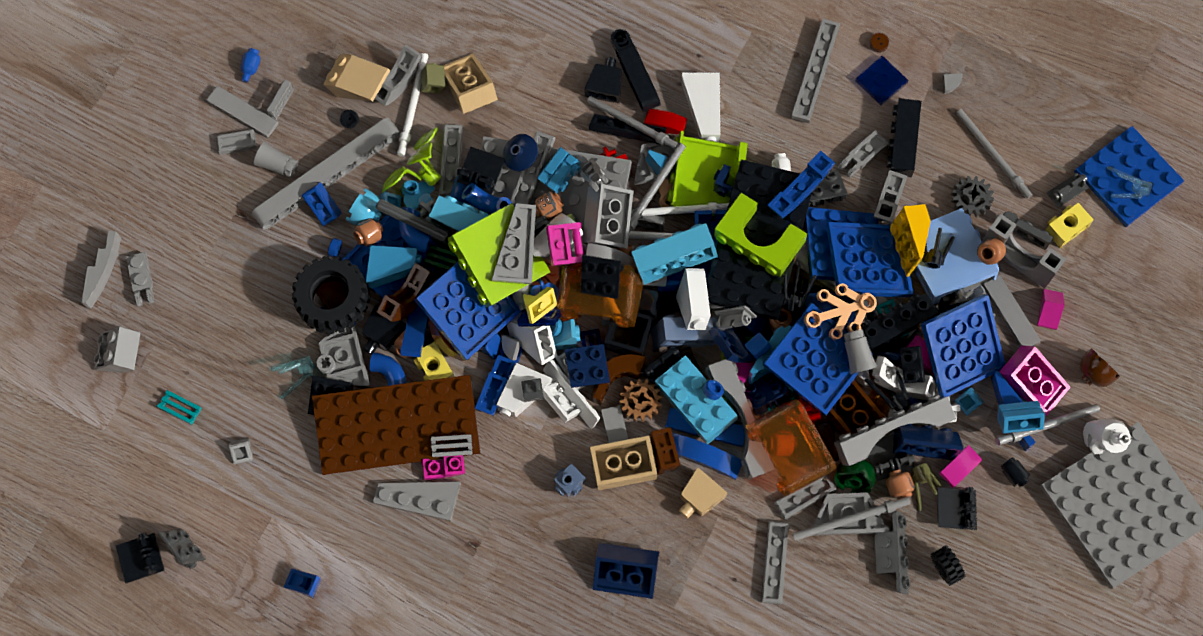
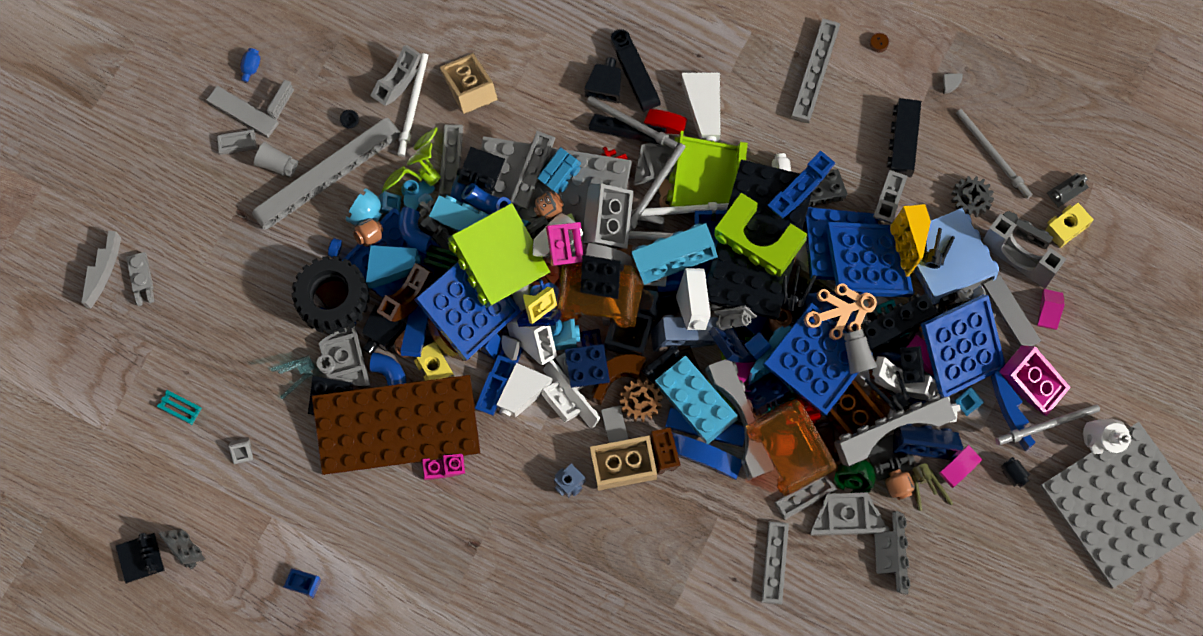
light grey slope [94,327,140,373] -> none
blue slope [302,182,342,226] -> none
tan slope [323,54,390,102] -> none
light grey wing [373,482,461,522] -> none
dark grey axle [376,199,448,241] -> none
olive brick [420,63,445,94] -> none
light grey tile [431,434,473,457] -> none
light grey wing [491,203,536,284] -> none
dark blue dish [503,134,538,172] -> none
dark grey tile [521,378,544,402] -> none
light grey hinge [579,158,609,192] -> none
dark blue slope [592,543,659,599] -> none
dark azure slope [645,150,667,175] -> none
tan torso [679,468,727,519] -> none
blue tile [703,380,724,400] -> none
dark blue bracket [713,164,733,198] -> none
light grey bar [792,497,911,541] -> none
light grey hinge [838,130,889,178] -> none
clear blue tile [855,55,909,106] -> none
black tyre [931,545,965,586] -> none
black hinge [937,487,977,530] -> none
nougat head [977,238,1006,265] -> none
dark azure brick [997,401,1045,433] -> none
blue plate [1074,126,1184,227] -> none
reddish brown cylinder [1080,348,1120,387] -> none
clear light blue plant [1107,166,1152,200] -> none

